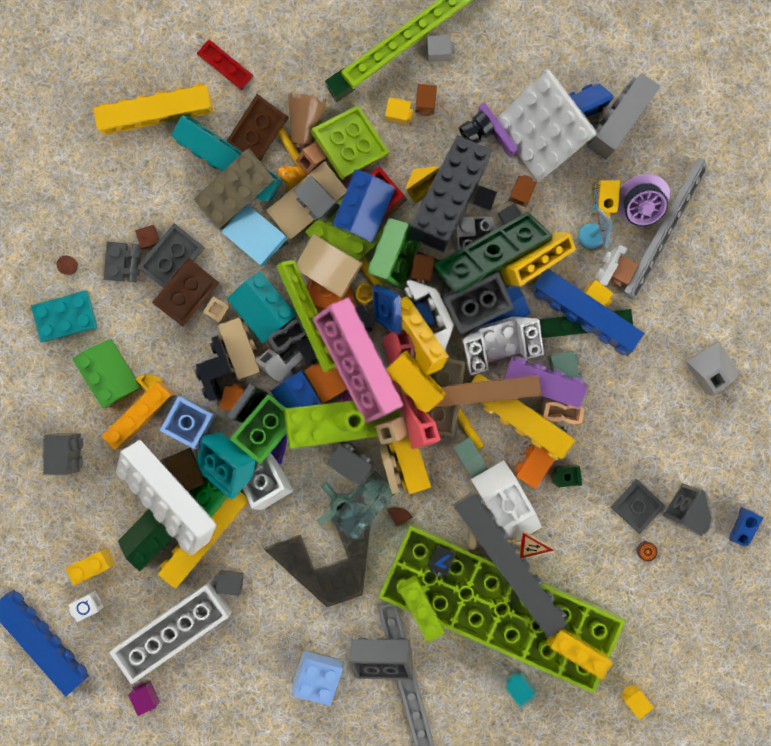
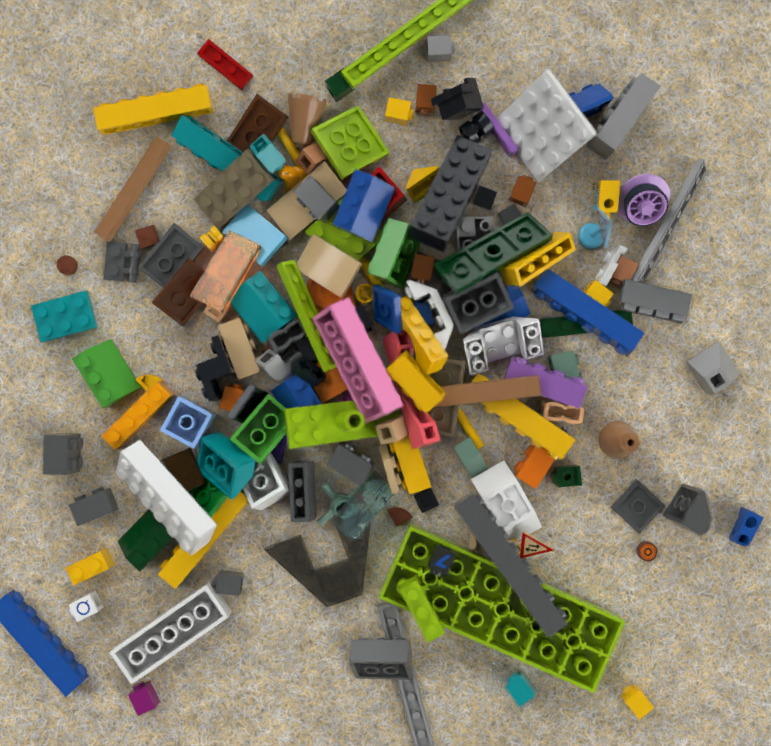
light blue brick [292,651,343,706] -> none
yellow brick [547,628,613,680] -> none
none -> dark grey brick [69,487,119,526]
none -> medium nougat tile [94,137,172,242]
none -> clear orange tile [190,230,262,314]
none -> yellow wheel [199,225,226,252]
none -> teal brick [250,134,286,173]
none -> dark grey brick [288,461,316,522]
none -> black beam [291,357,326,386]
none -> black tile [414,488,439,513]
none -> black plate [431,78,484,120]
none -> medium nougat cone [598,421,640,459]
none -> dark grey windscreen [619,279,692,323]

